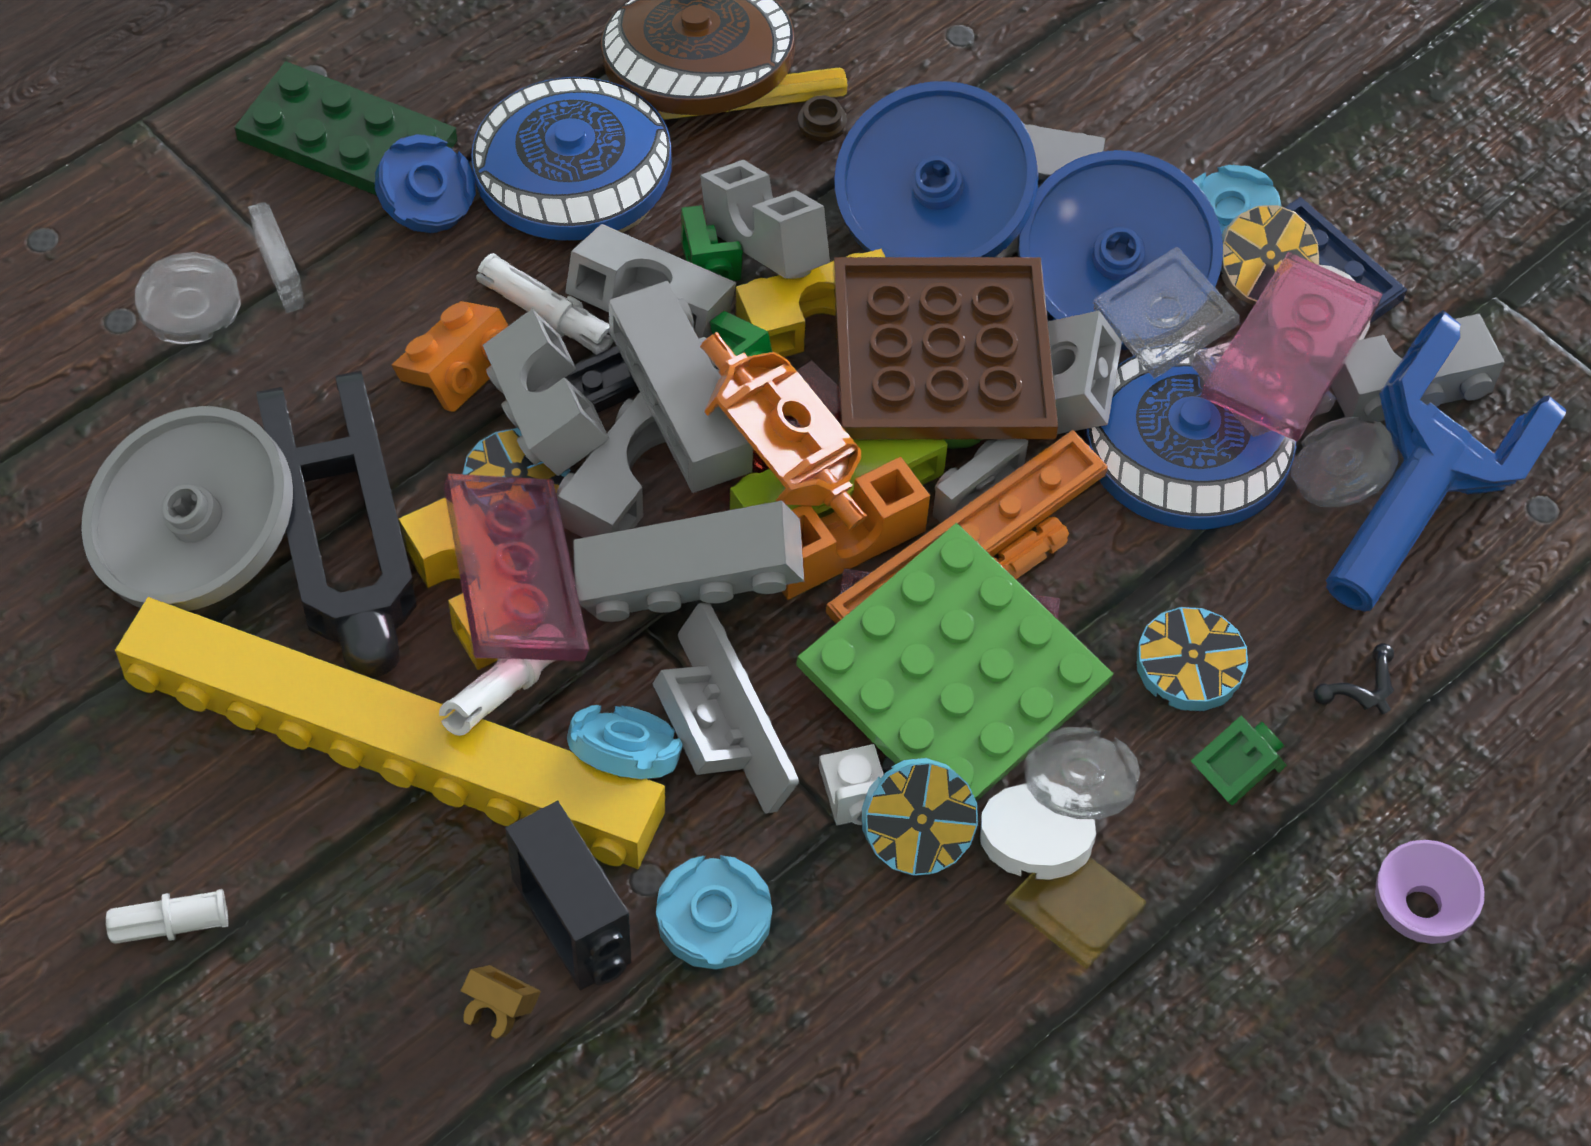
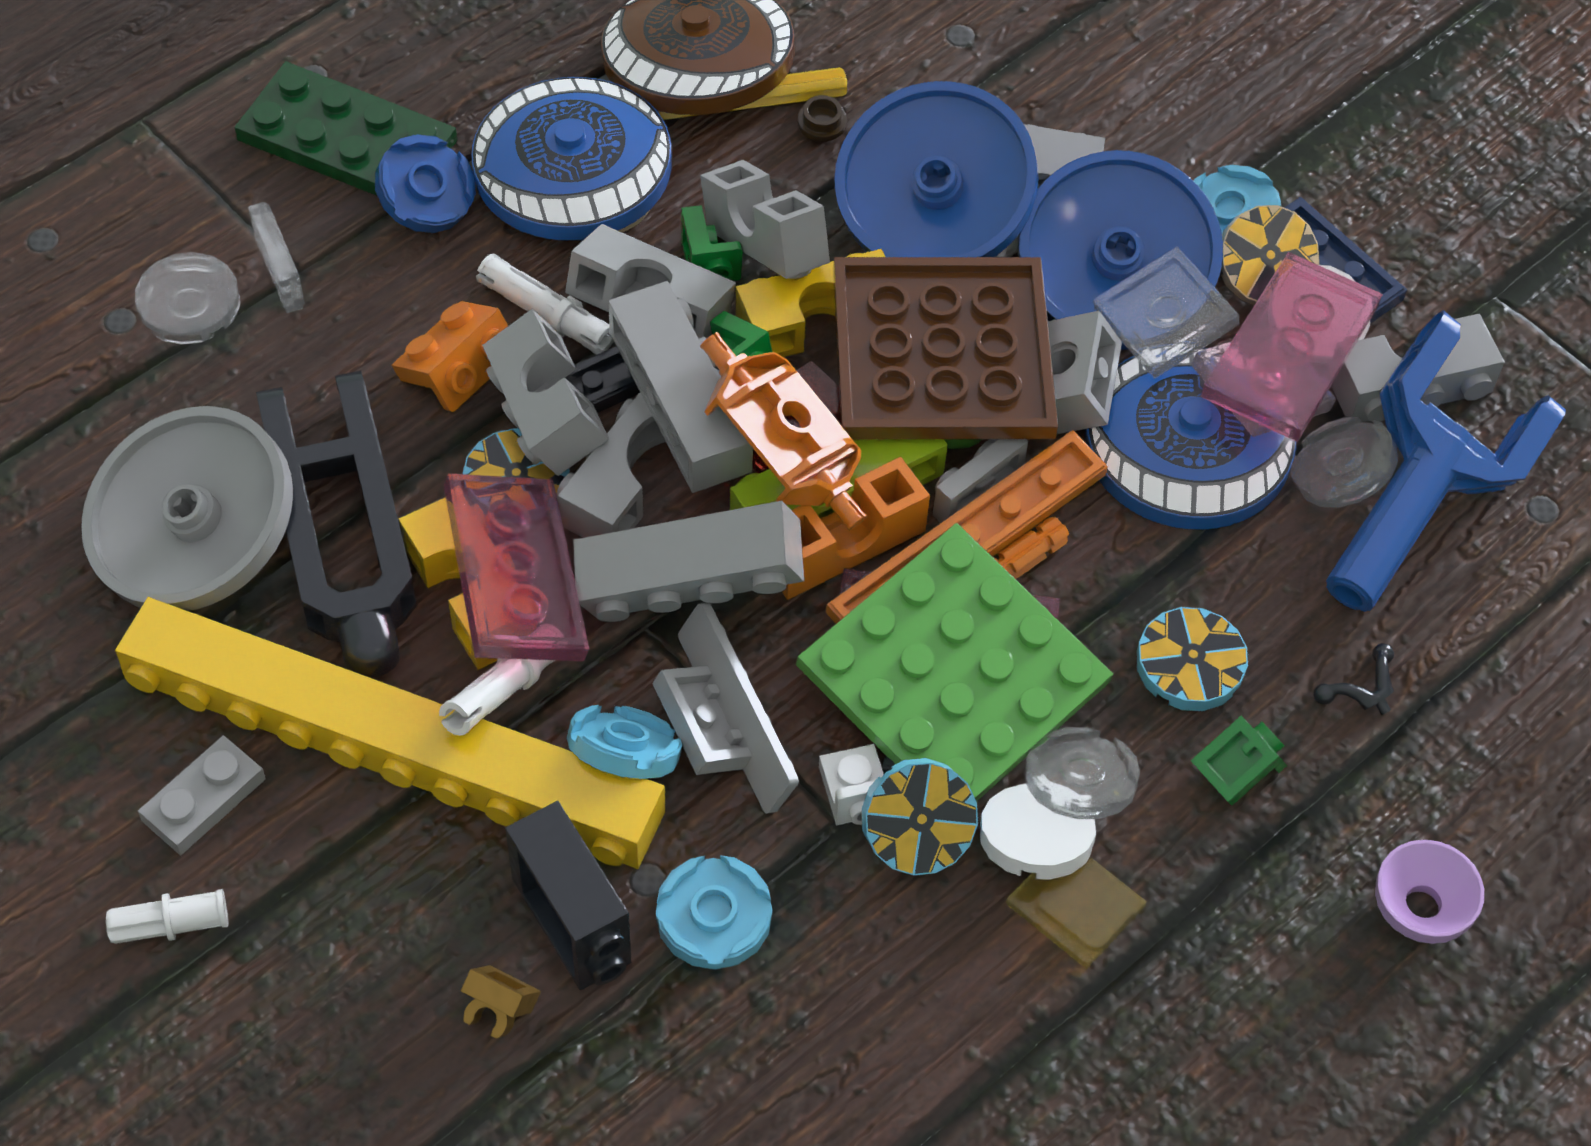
none -> light grey plate [138,735,266,856]

